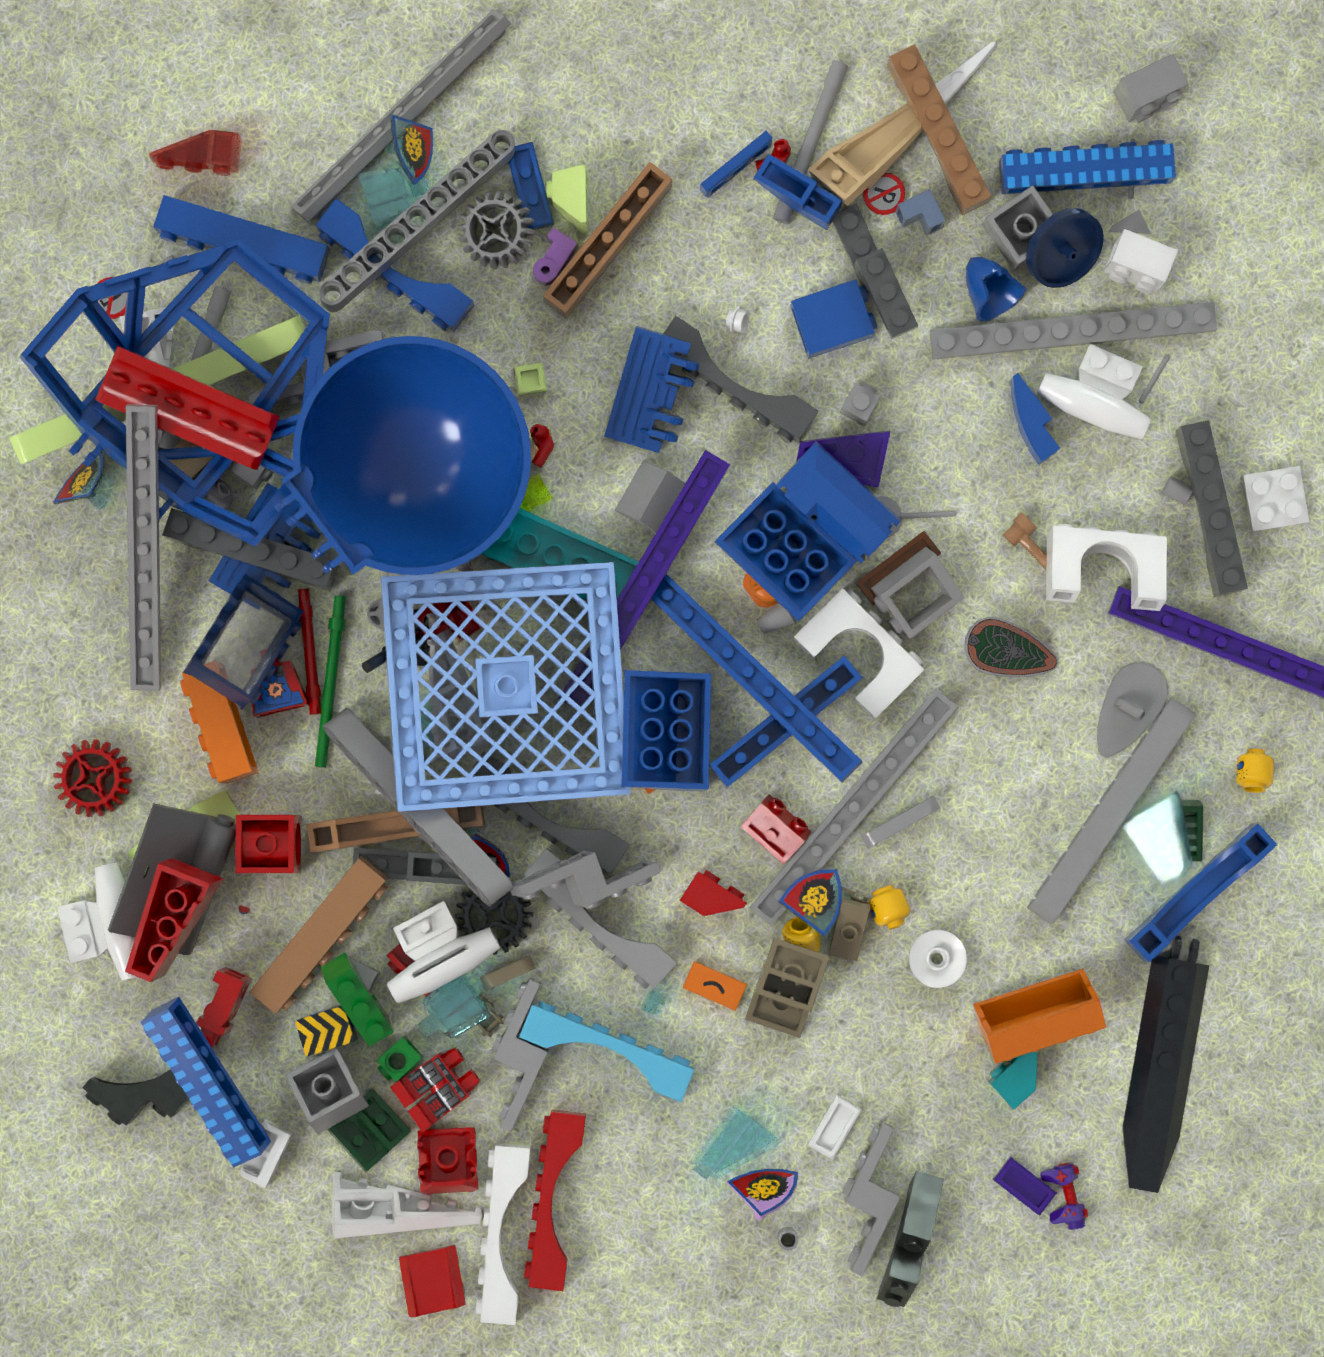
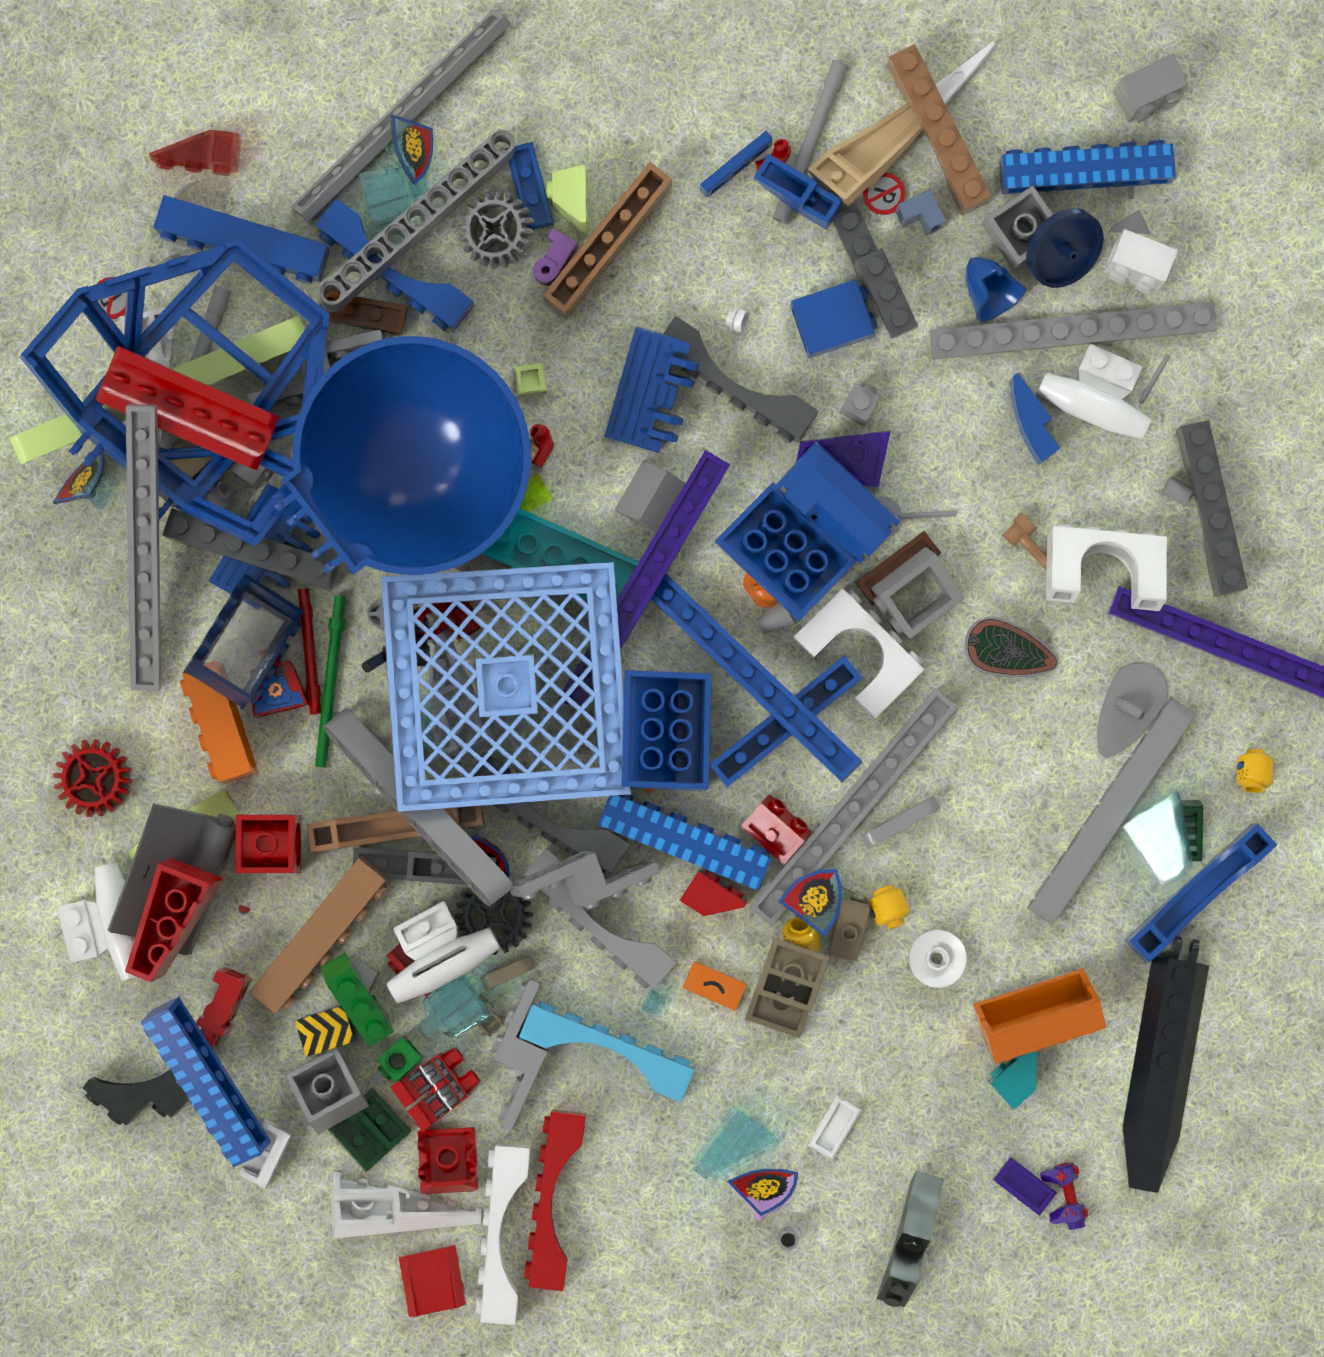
light grey bracket [842,1121,900,1276] -> none
white plate [1241,466,1310,532] -> none
none -> reddish brown plate [320,291,408,335]
none -> blue brick [597,794,772,891]

